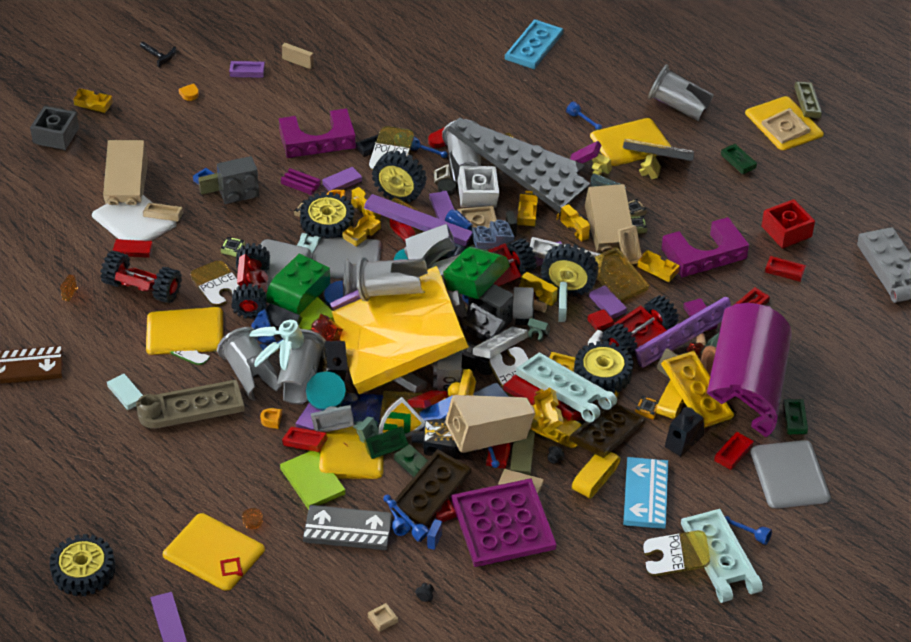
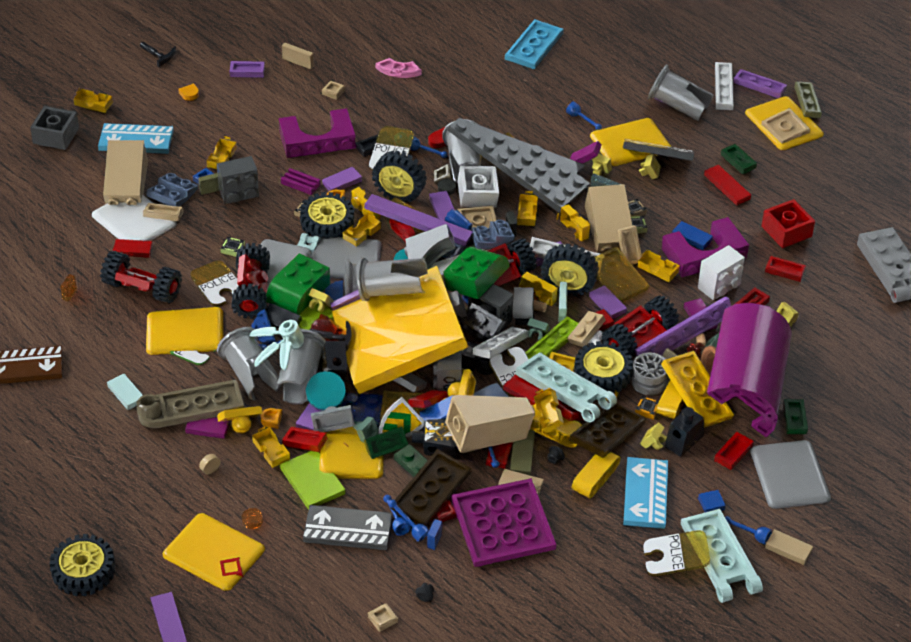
none -> medium azure tile [98,123,174,154]
none -> sand blue slope [146,173,198,207]
none -> magenta tile [185,417,230,439]
none -> tan tile [199,454,220,475]
none -> yellow piece [206,136,237,169]
none -> yellow tile [217,406,263,433]
none -> yellow piece [252,426,290,468]
none -> light yellow tile [309,288,334,313]
none -> black piece [310,321,352,351]
none -> tan tile [322,81,345,100]
none -> bright pink tile [376,58,422,78]
none -> lime tile [525,316,579,359]
none -> tan plate [567,311,606,347]
none -> light grey wheel [631,352,668,395]
none -> light yellow tile [640,422,667,450]
none -> blue tile [672,221,713,250]
none -> white brick [698,245,745,300]
none -> blue tile [698,490,726,513]
none -> red tile [704,164,751,206]
none -> white tile [715,62,734,110]
none -> medium lavender tile [733,69,787,98]
none -> tan tile [765,529,813,565]
none -> light yellow tile [777,302,799,327]

